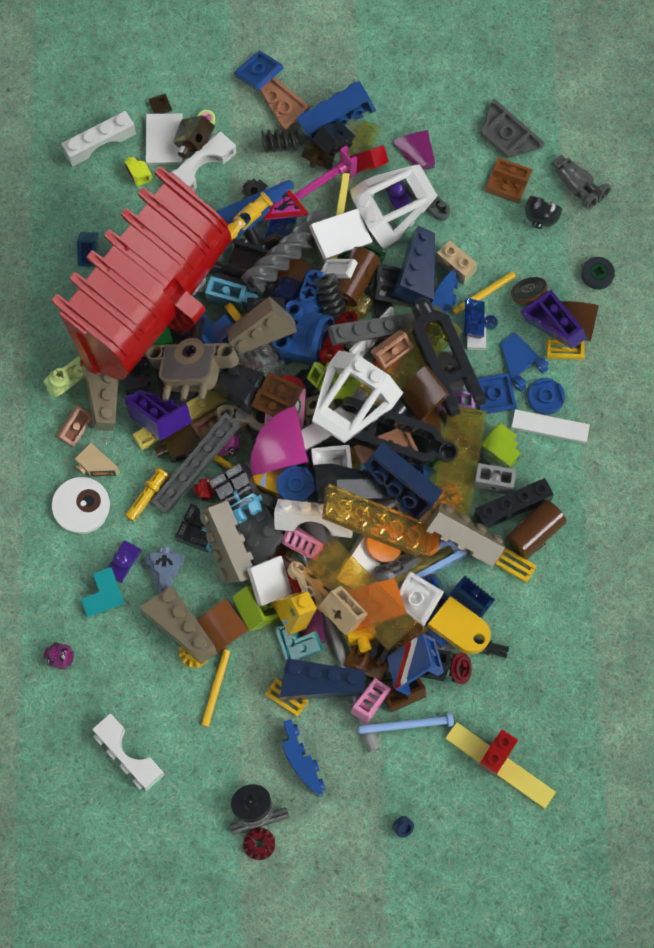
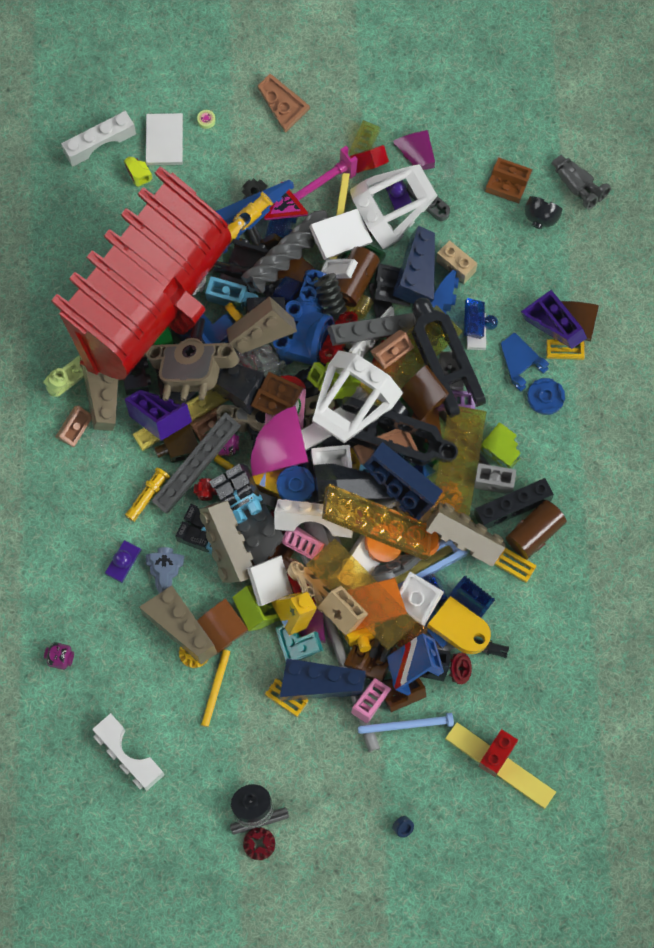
white tile [52,477,110,534] -> none
tan slope [75,443,120,477] -> none
slope [77,232,99,267] -> none
teal tile [81,567,125,617] -> none
dark brown tile [149,93,172,114] -> none
white arch [170,131,236,190] -> none
dark brown torso [173,115,215,159] -> none
blue tile [234,50,284,91] -> none
pearl dark grey piece [261,127,299,153] -> none
blue slope [282,719,326,797] -> none
blue wedge [297,81,376,141] -> none
dark brown hips [302,140,336,170] -> none
black brick [312,122,355,154] -> none
yellow piece [451,271,516,316] -> none
blue tile [477,373,517,415] -> none
dark grey wing [481,99,545,158] -> none
tile [511,277,548,305] -> none
white tile [511,410,590,444] -> none
black bush [581,257,615,290] -> none

